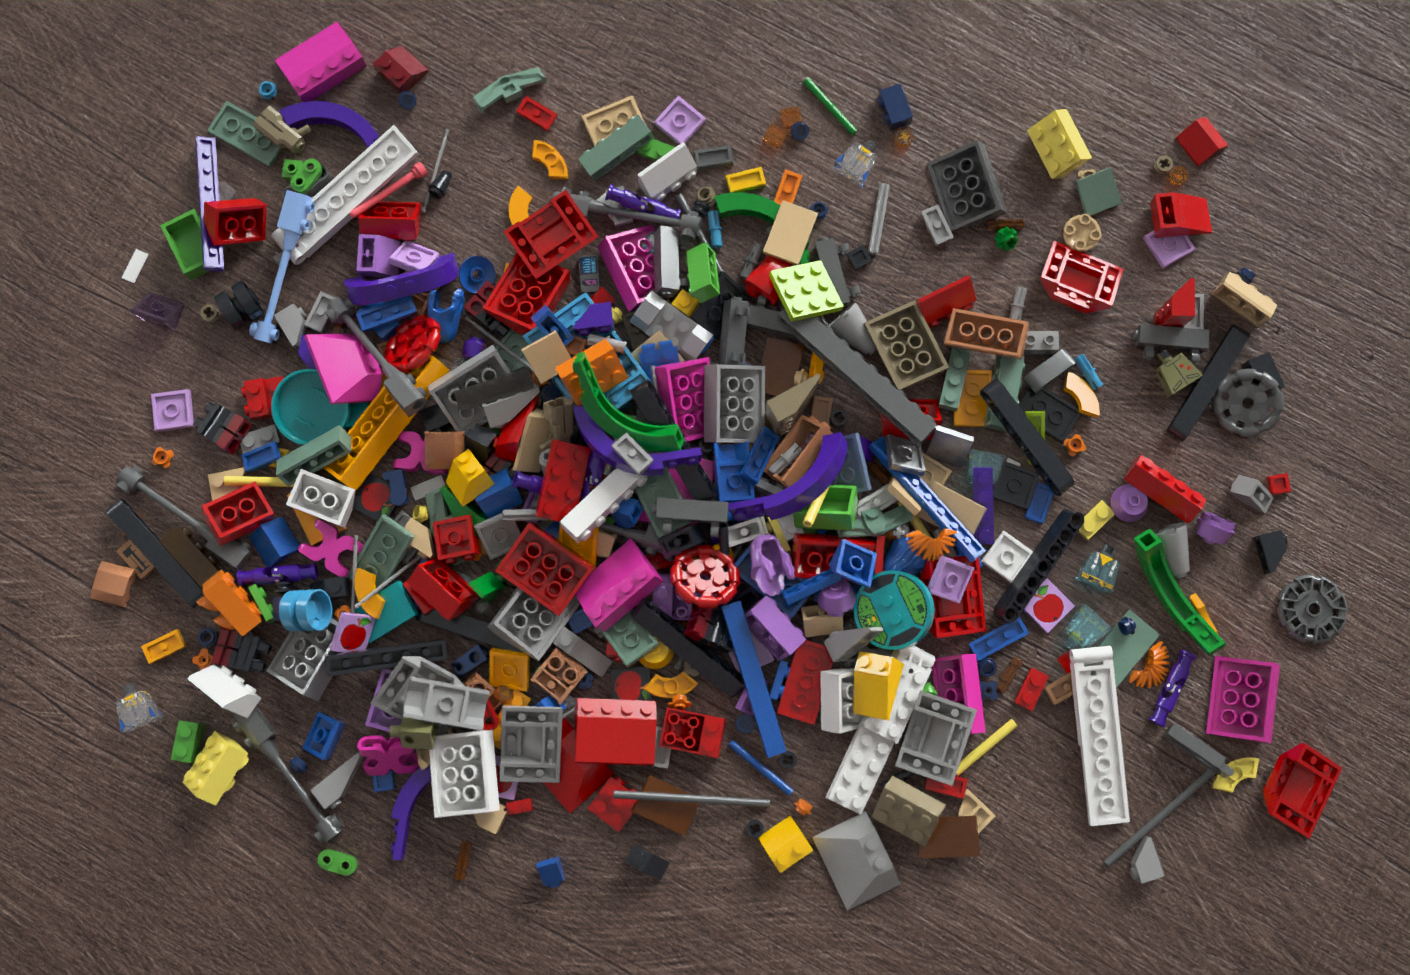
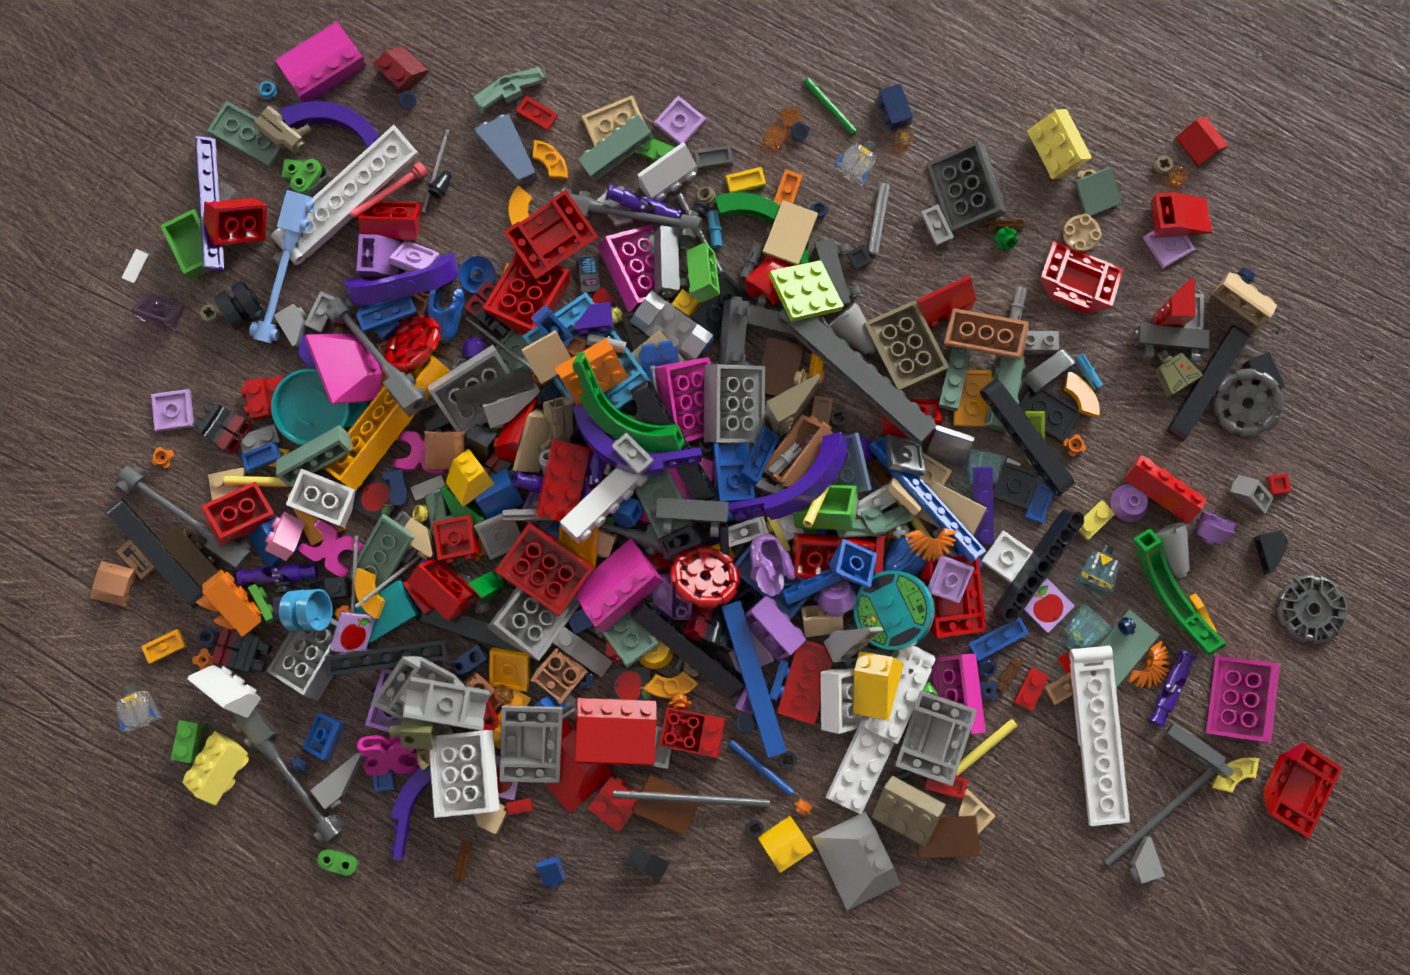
none -> bright pink brick [265,512,305,561]
none -> sand blue slope [475,114,537,186]

